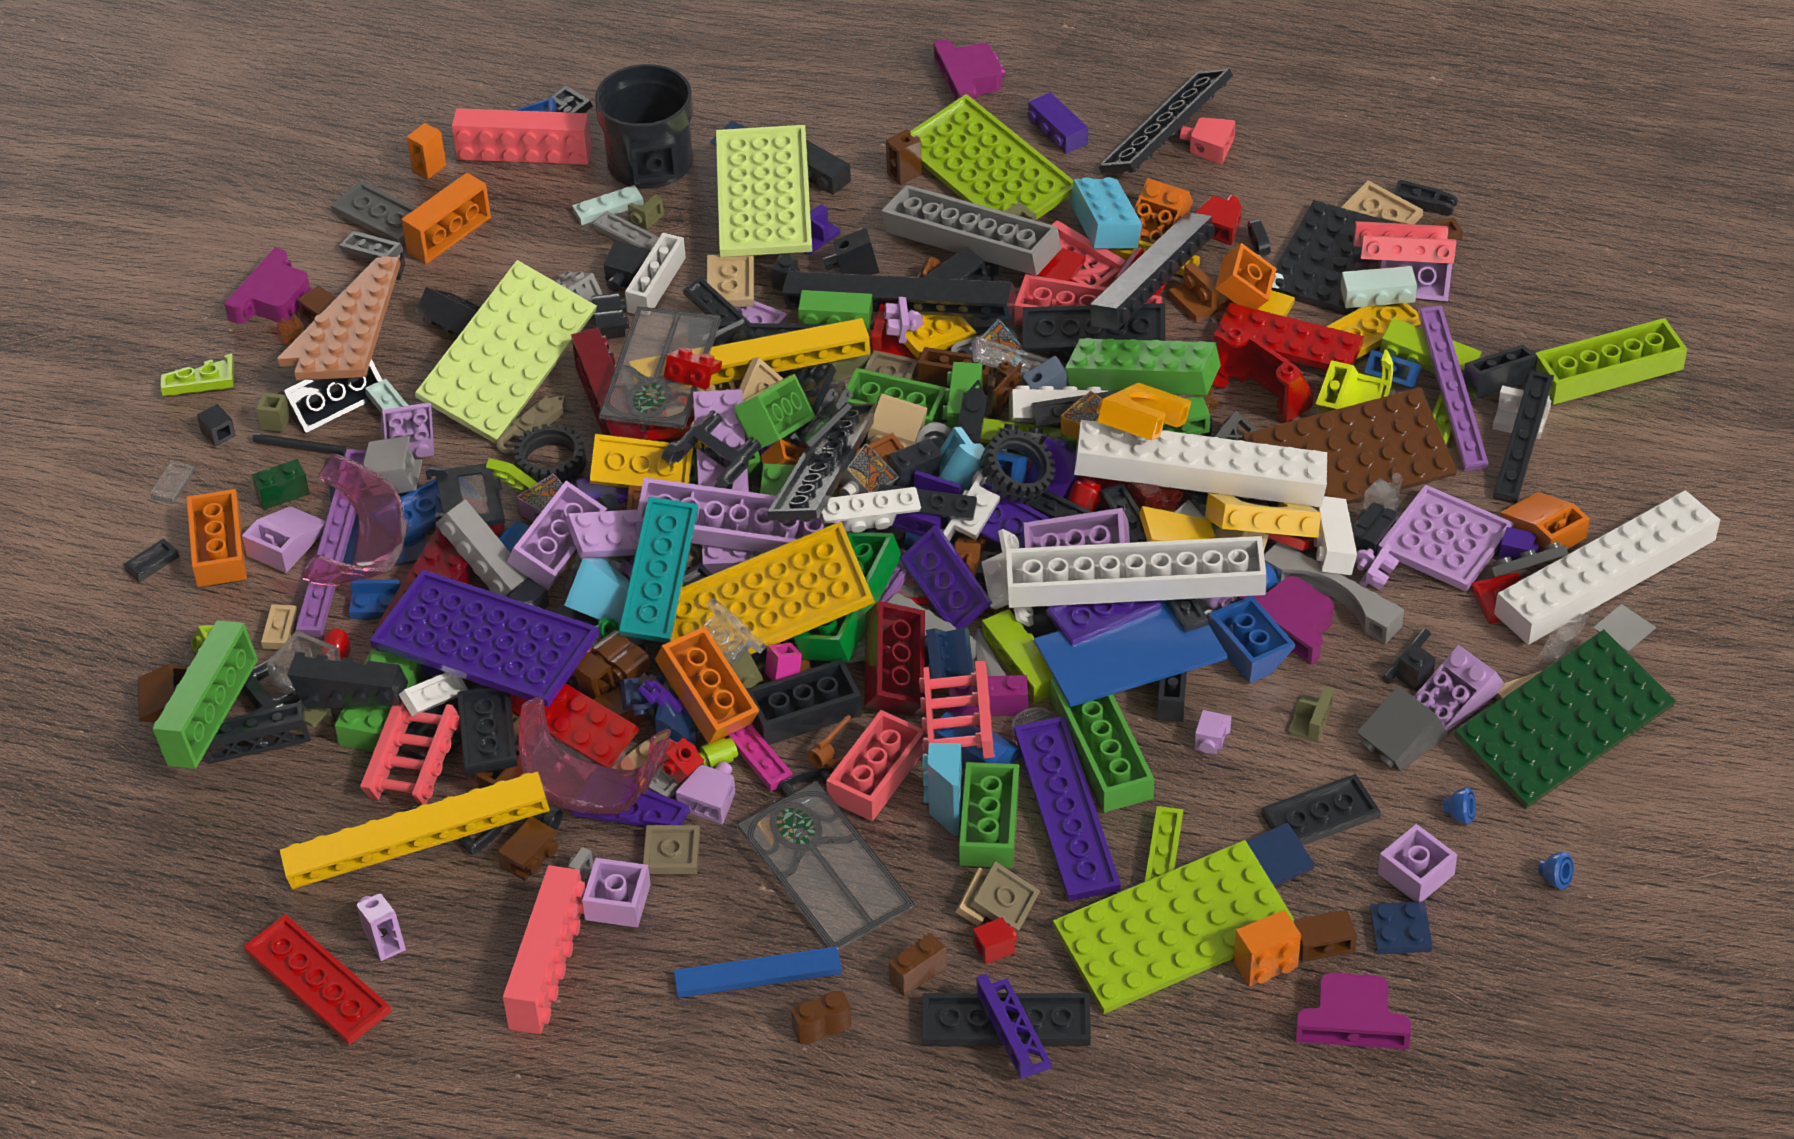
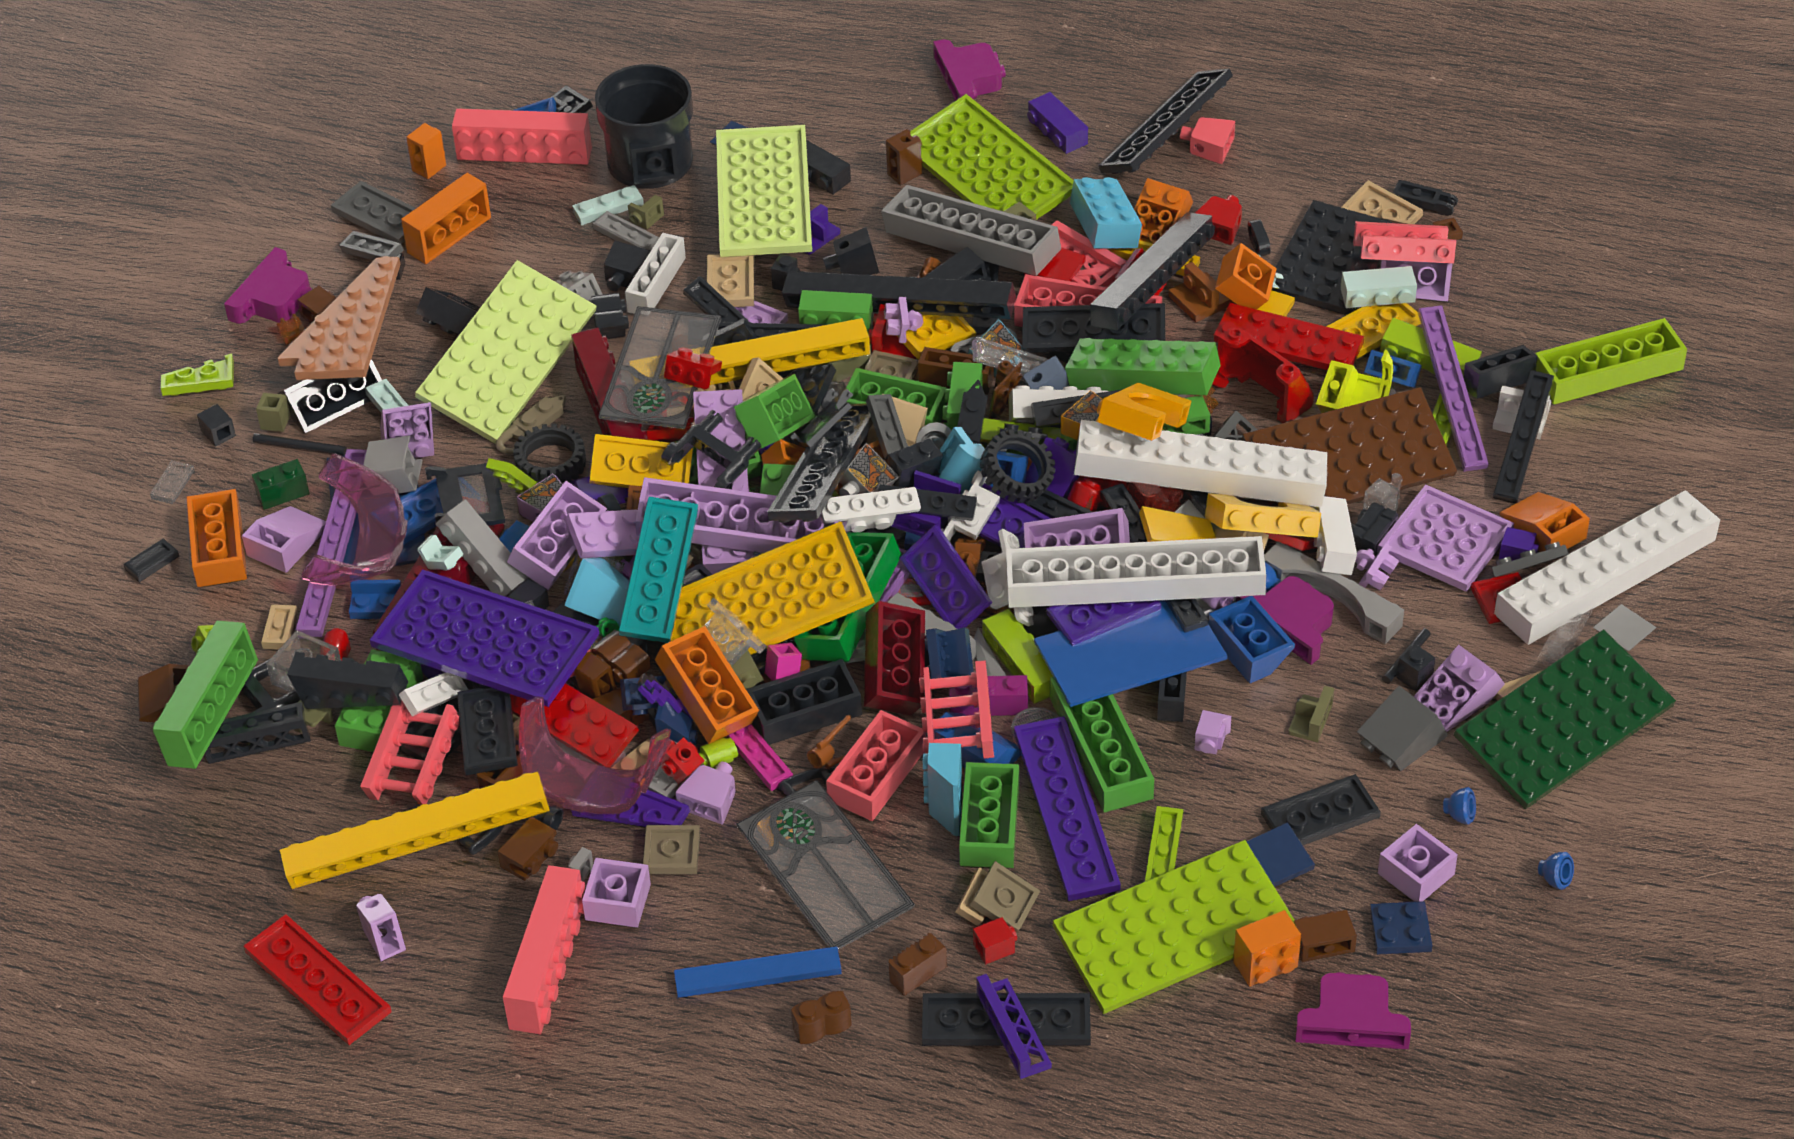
none -> light aqua bracket [418,535,463,570]
none -> dark grey plate [866,394,908,459]

